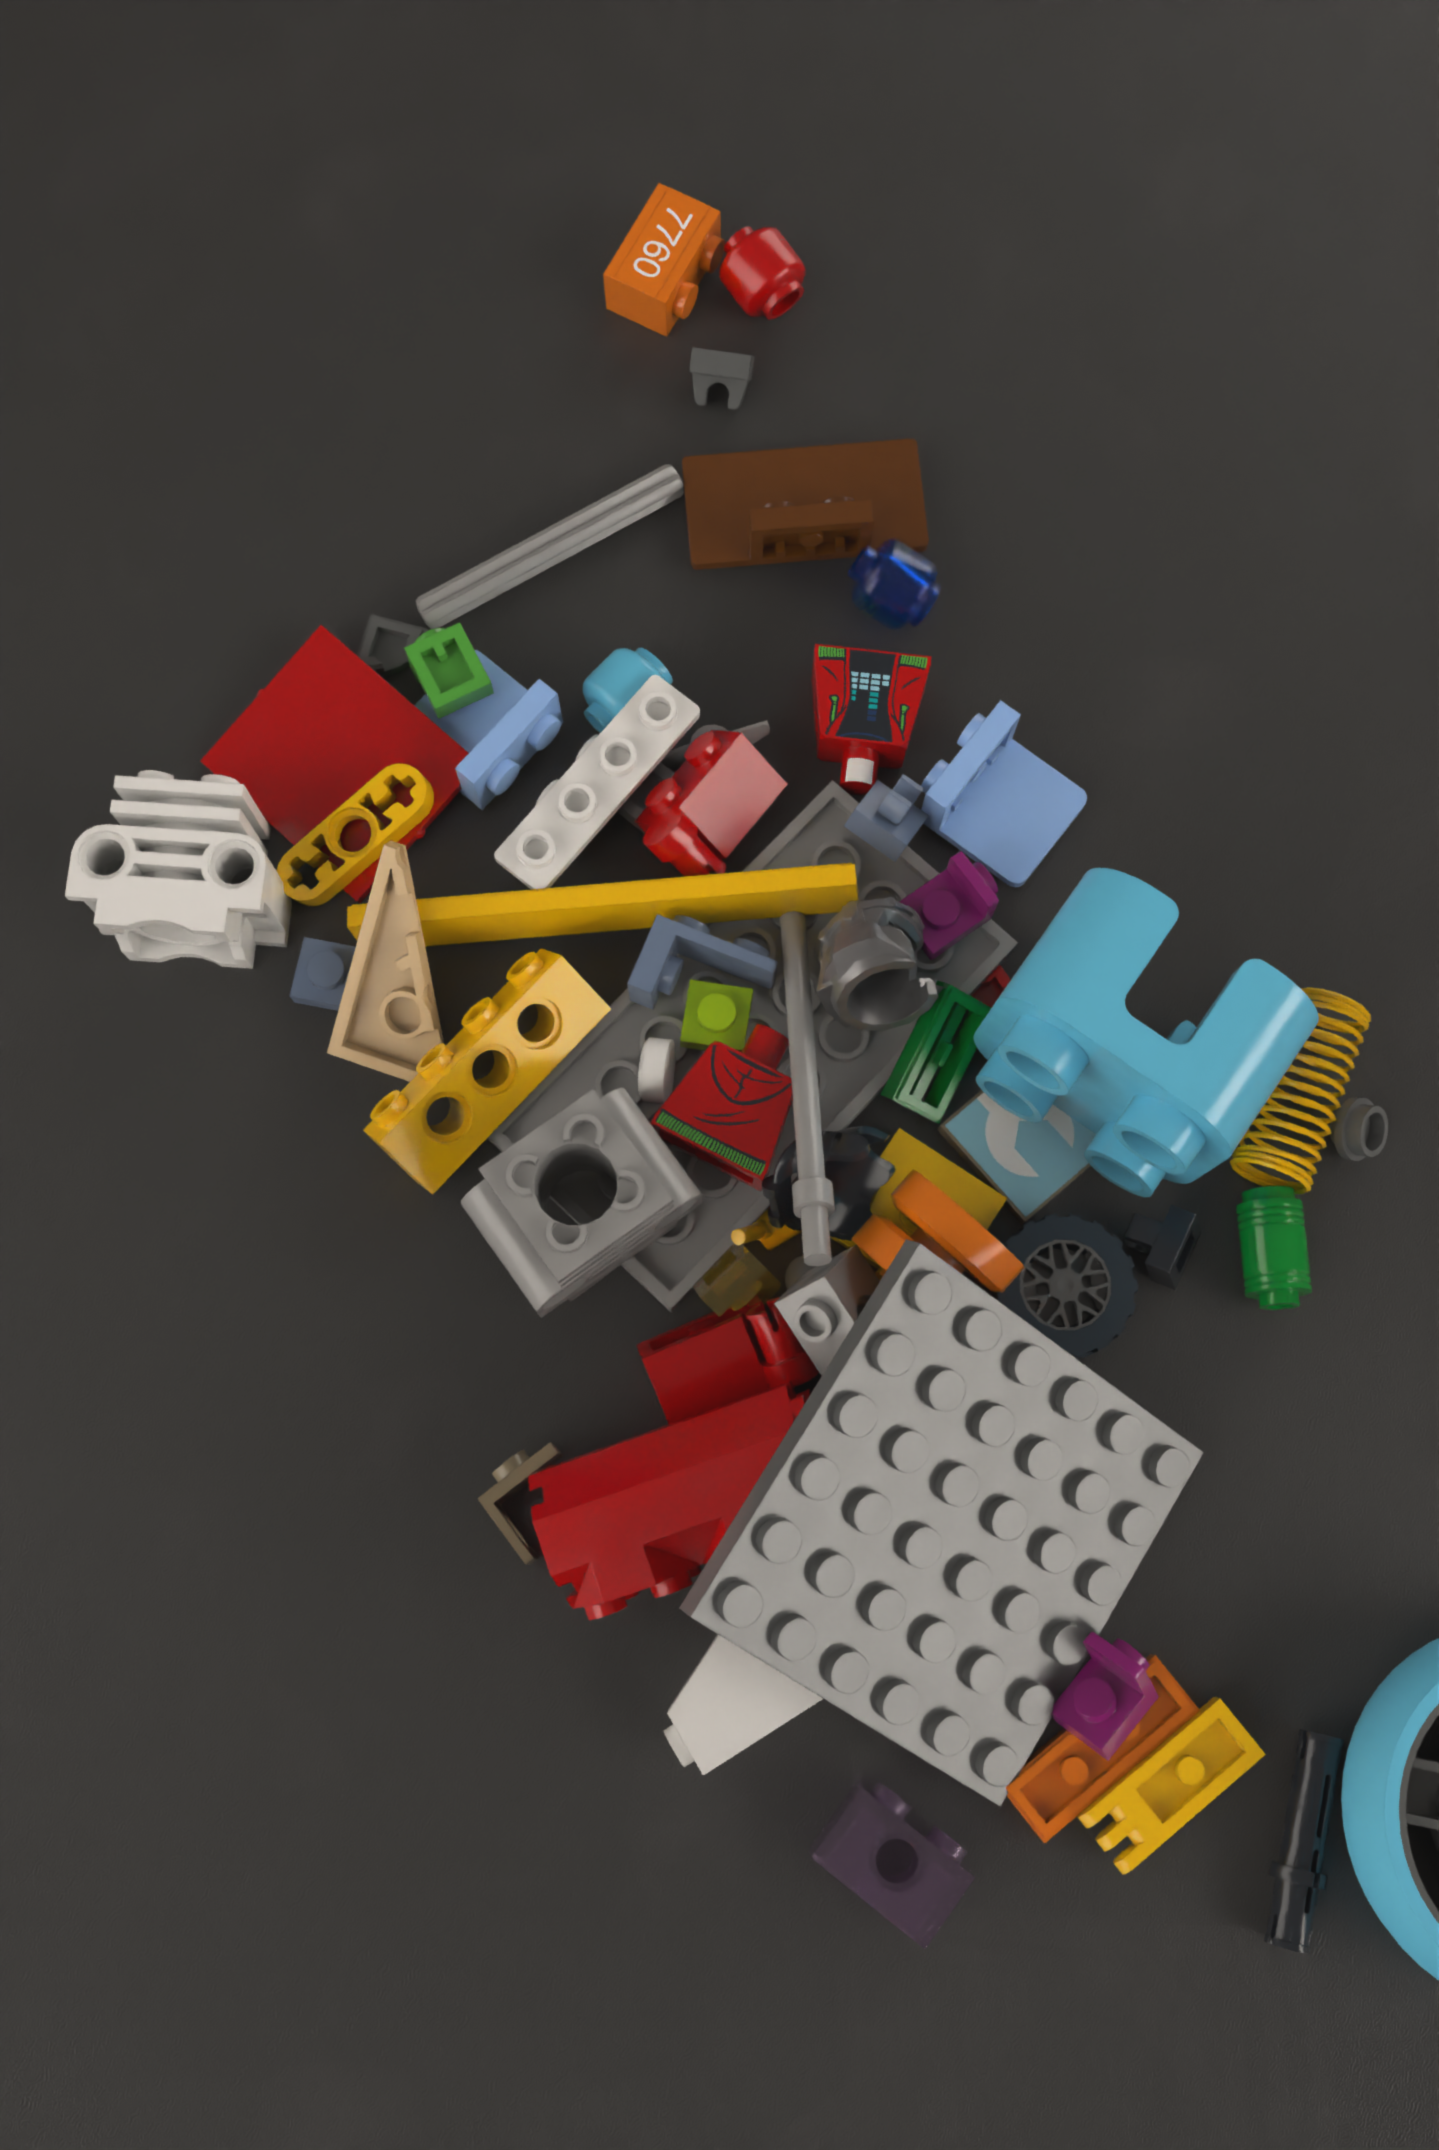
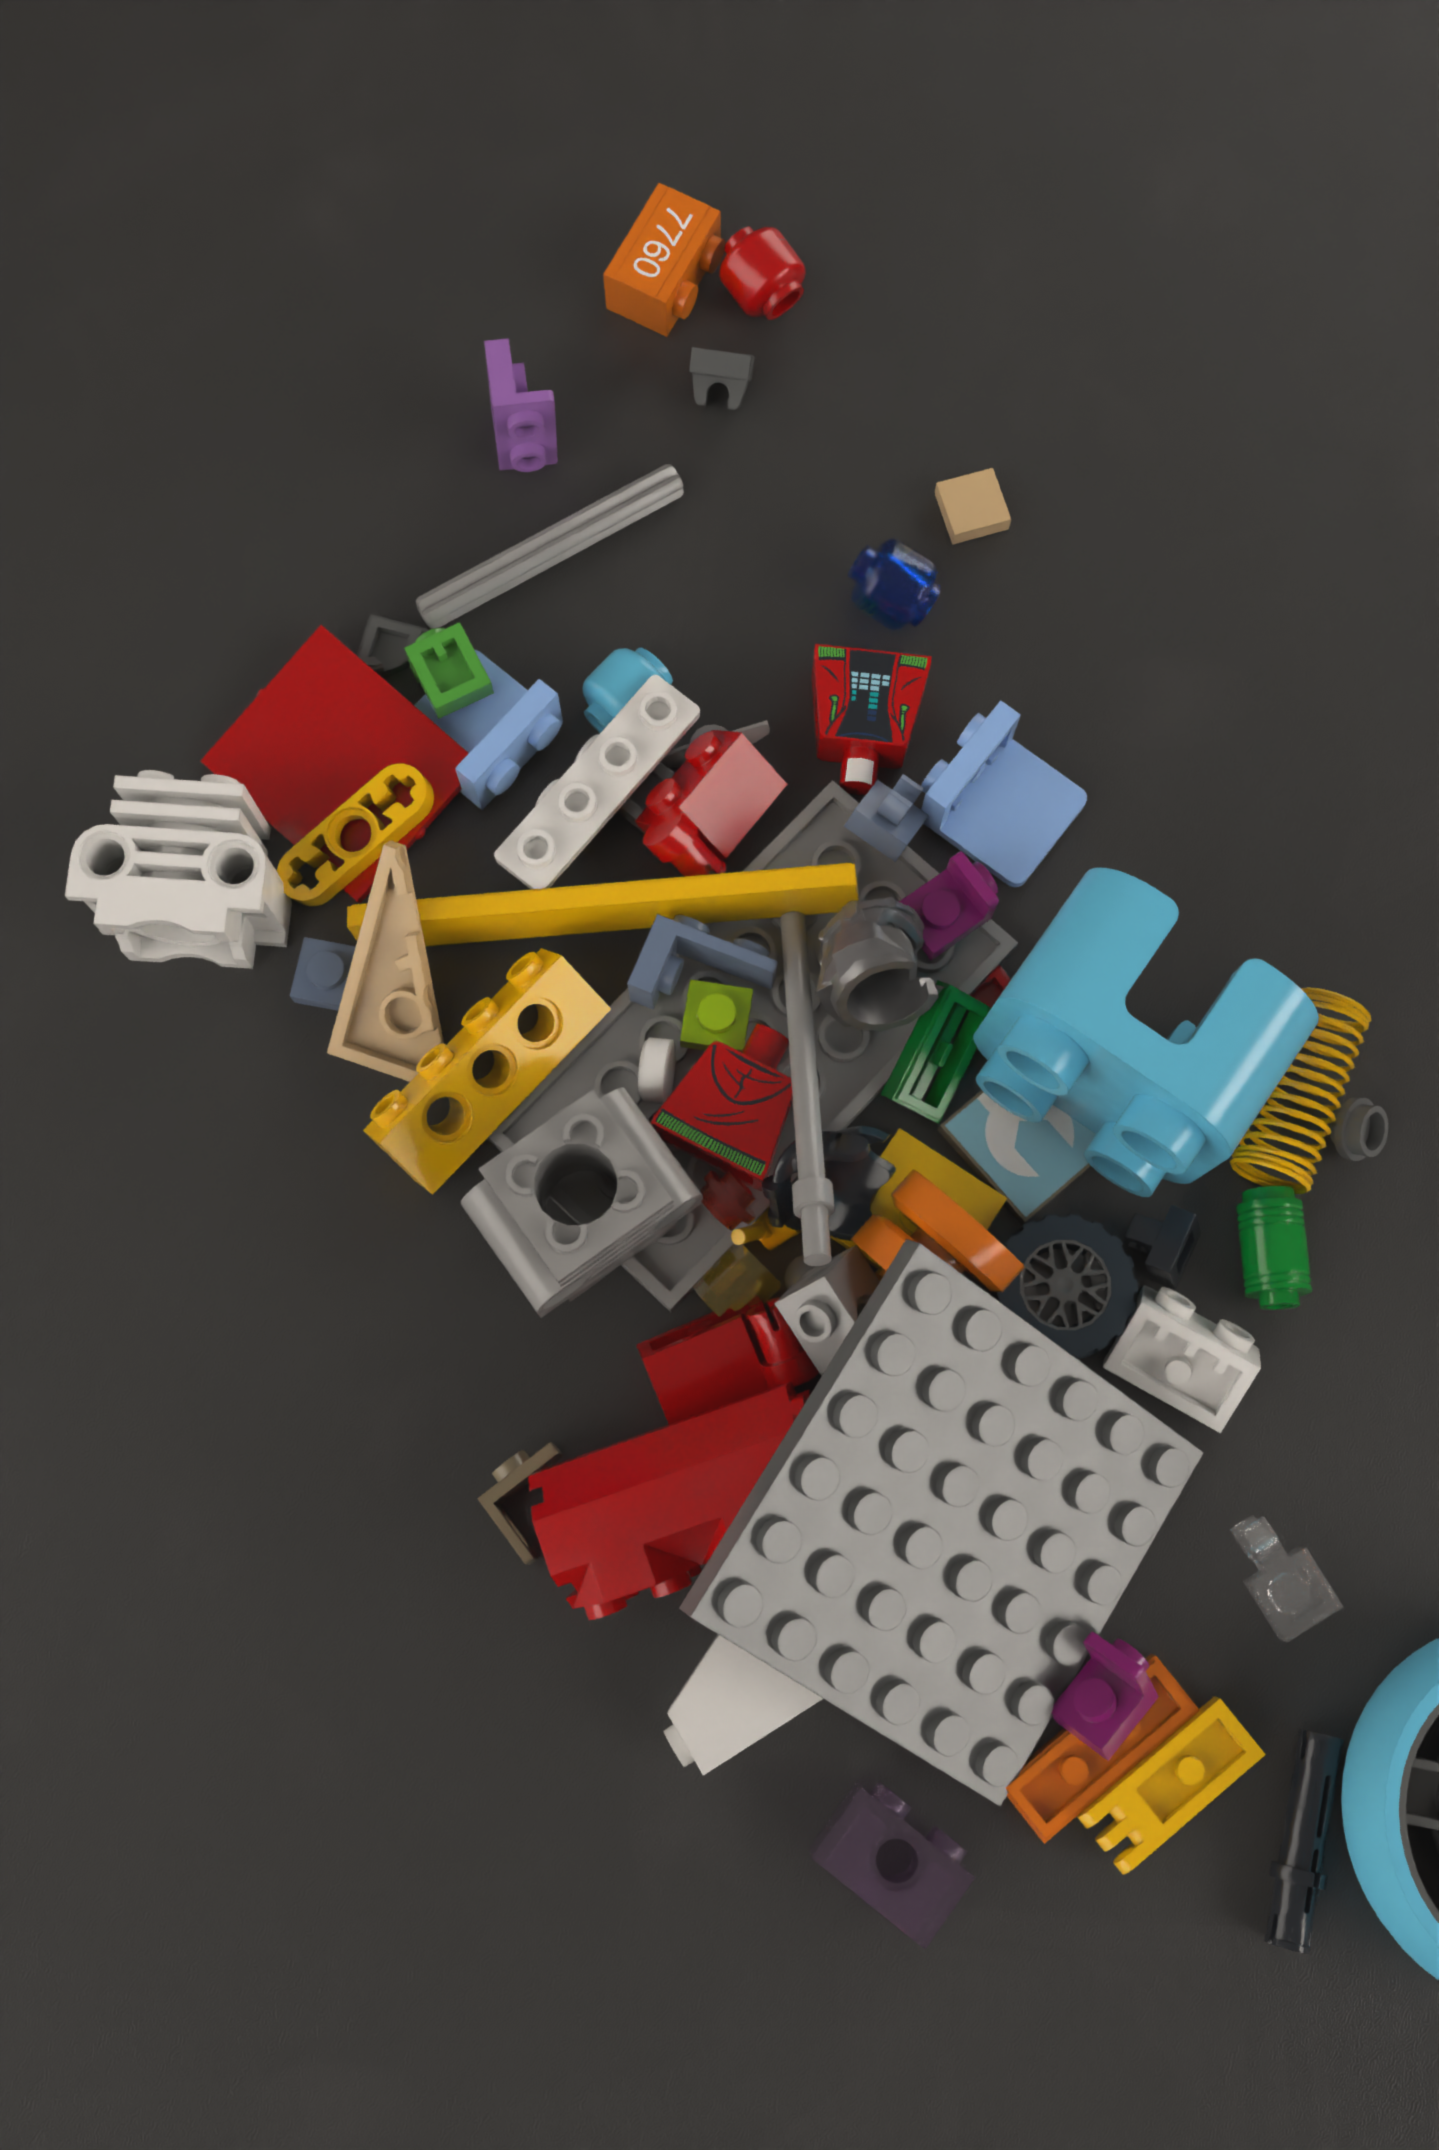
reddish brown bracket [682,438,929,570] -> none
none -> medium lavender bracket [484,338,558,472]
none -> clear red plate [699,1170,756,1231]
none -> tan tile [935,468,1011,545]
none -> white bracket [1103,1285,1261,1433]
none -> clear plate [1230,1515,1343,1643]

